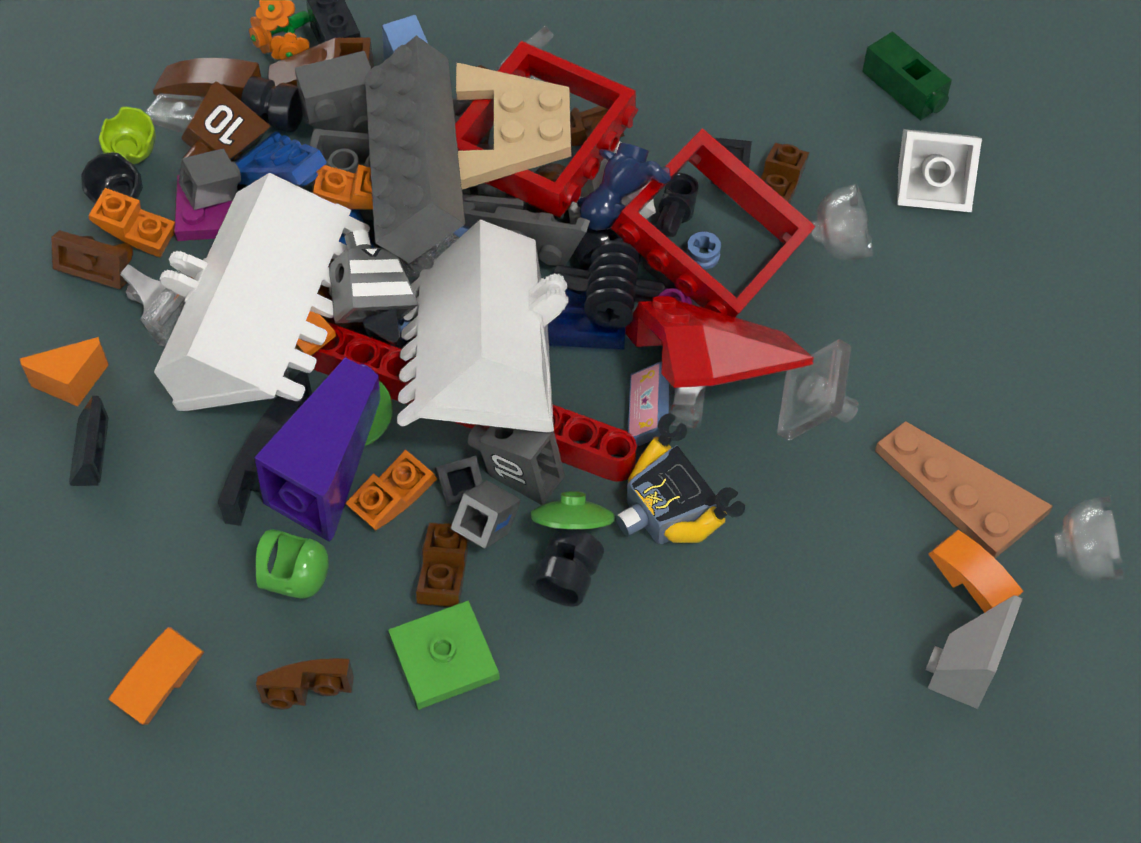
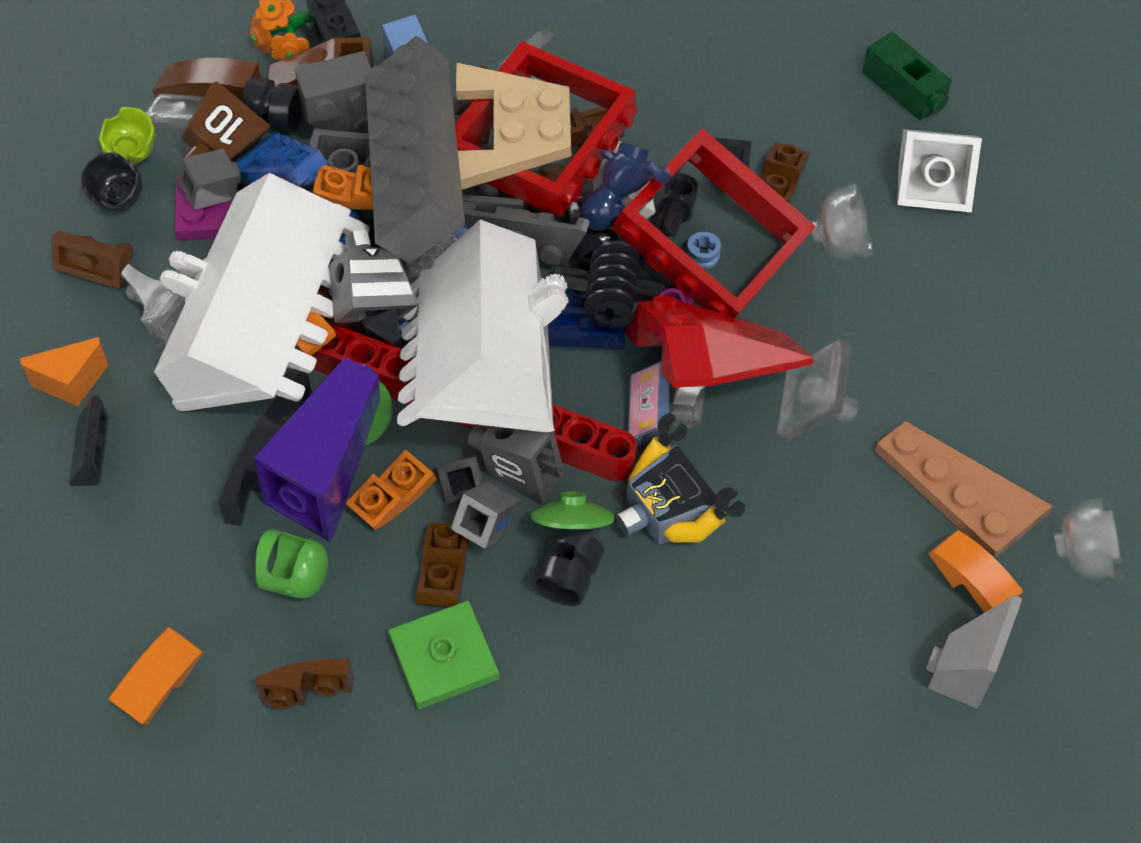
orange slope [88,188,175,258] -> none

